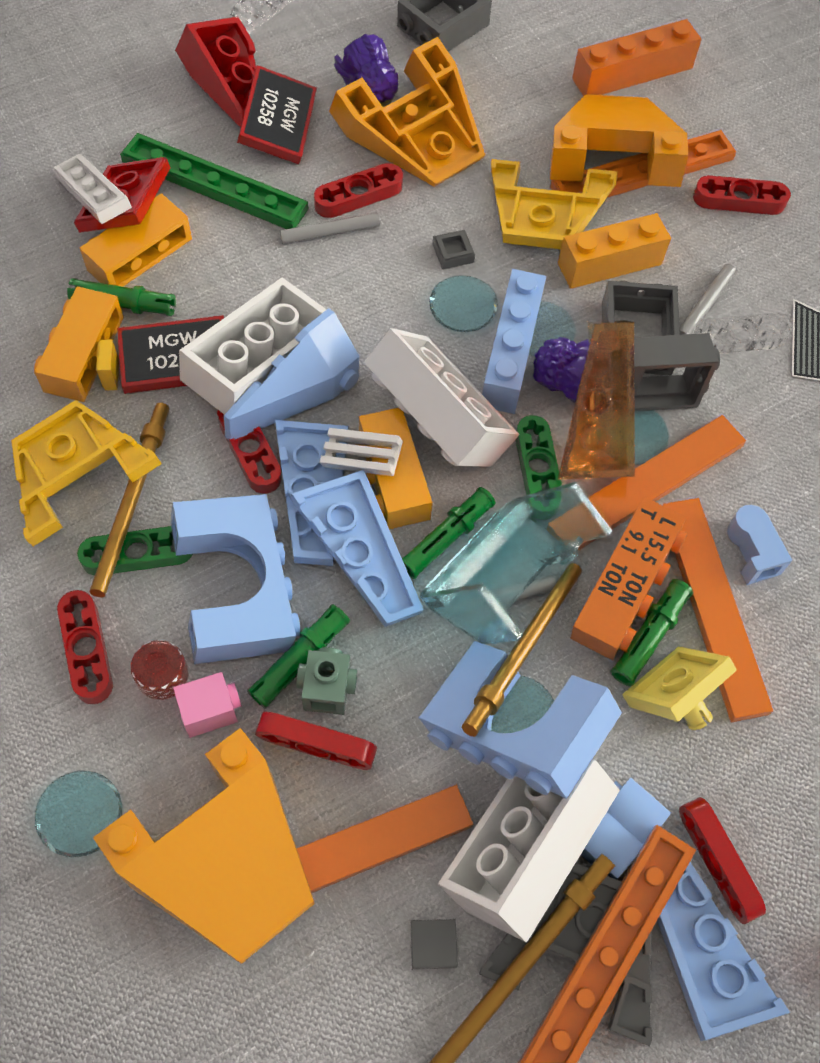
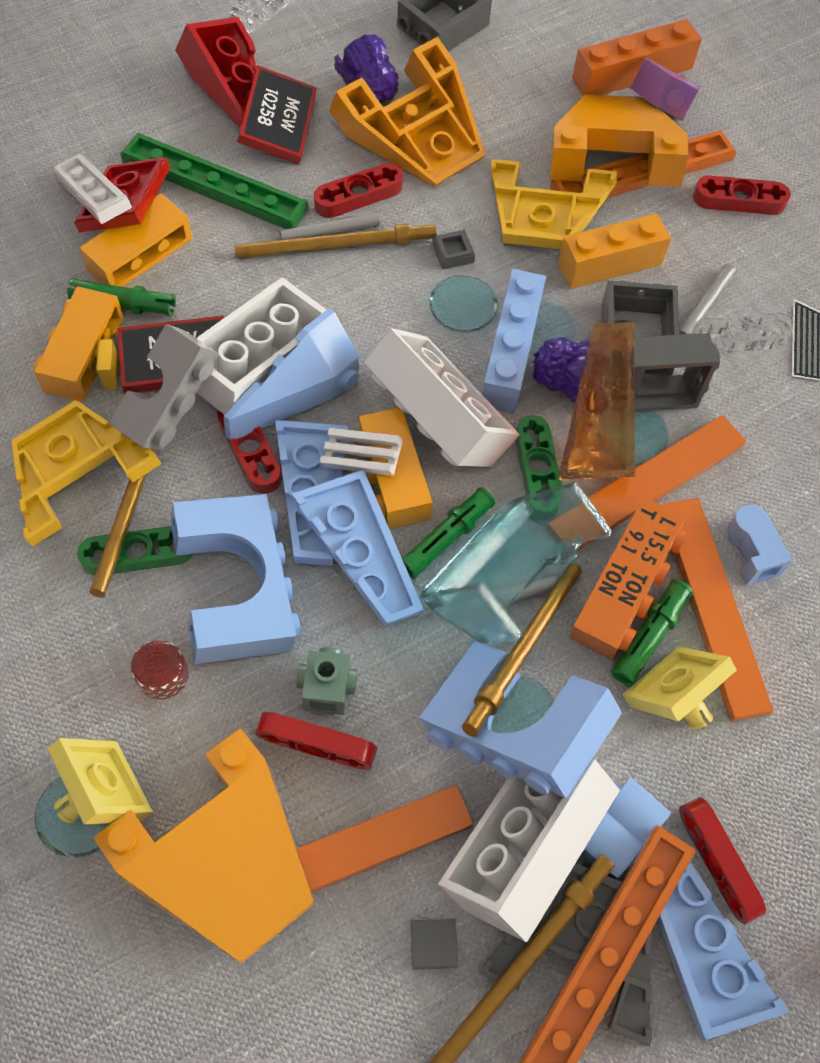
red beam [57,590,113,704] -> none
bright pink brick [173,672,242,738] -> none
green pin [247,604,350,709] -> none
none -> light yellow tile [48,738,153,824]
none -> light grey arch [109,324,219,451]
none -> pearl gold bar [234,224,437,259]
none -> medium lavender slope [630,58,701,120]

